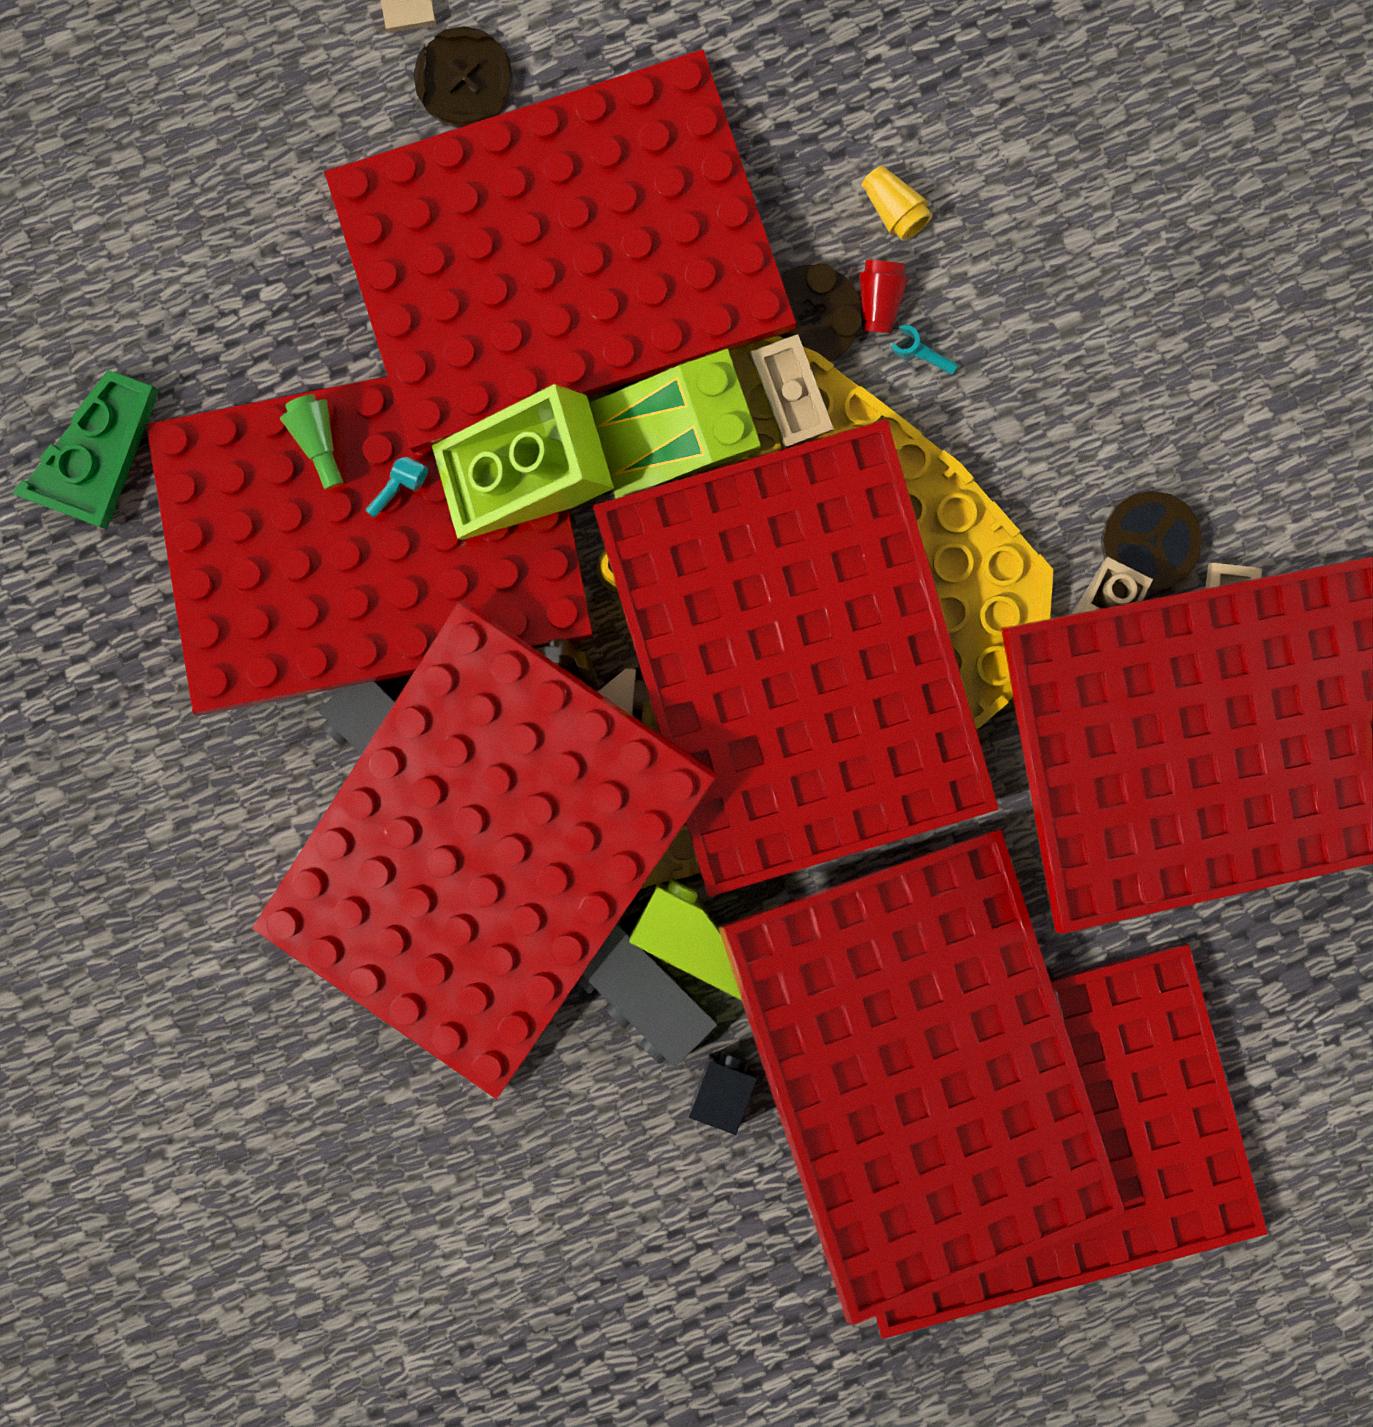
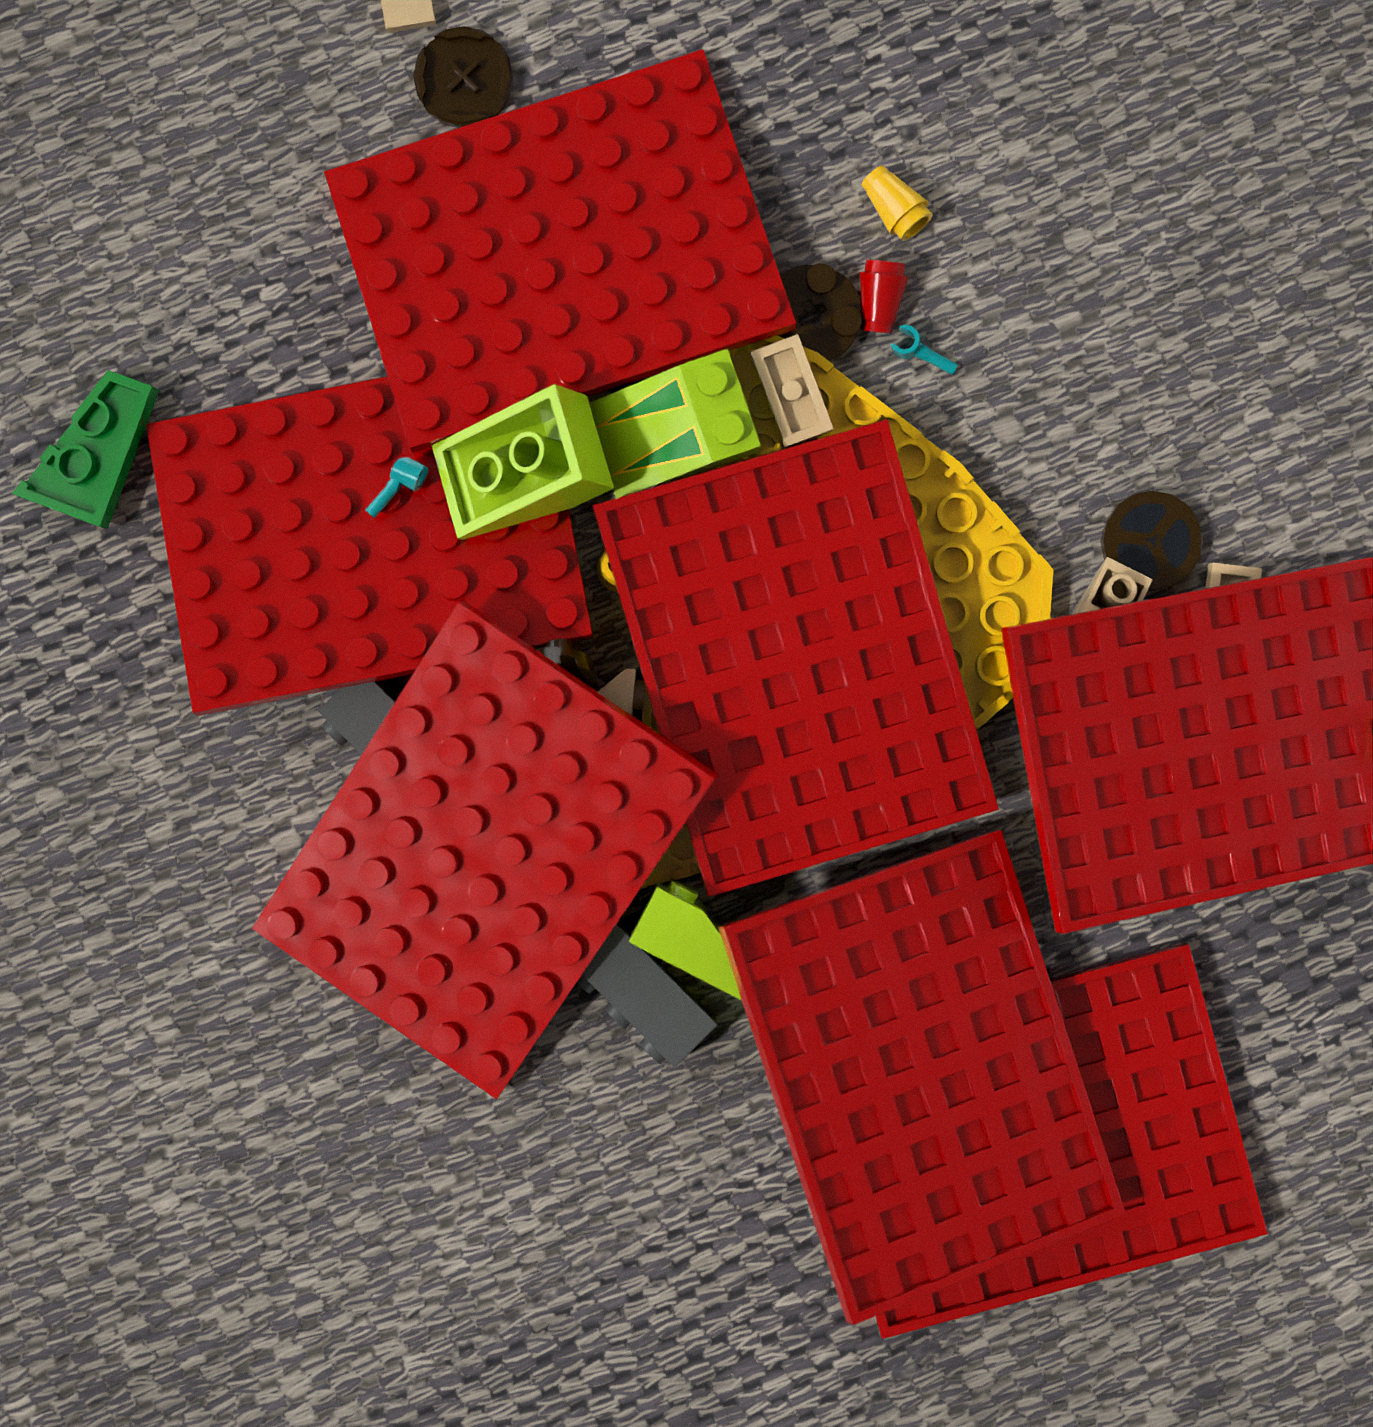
bright green cone [280,394,344,490] -> none
black brick [689,1051,757,1135] -> none

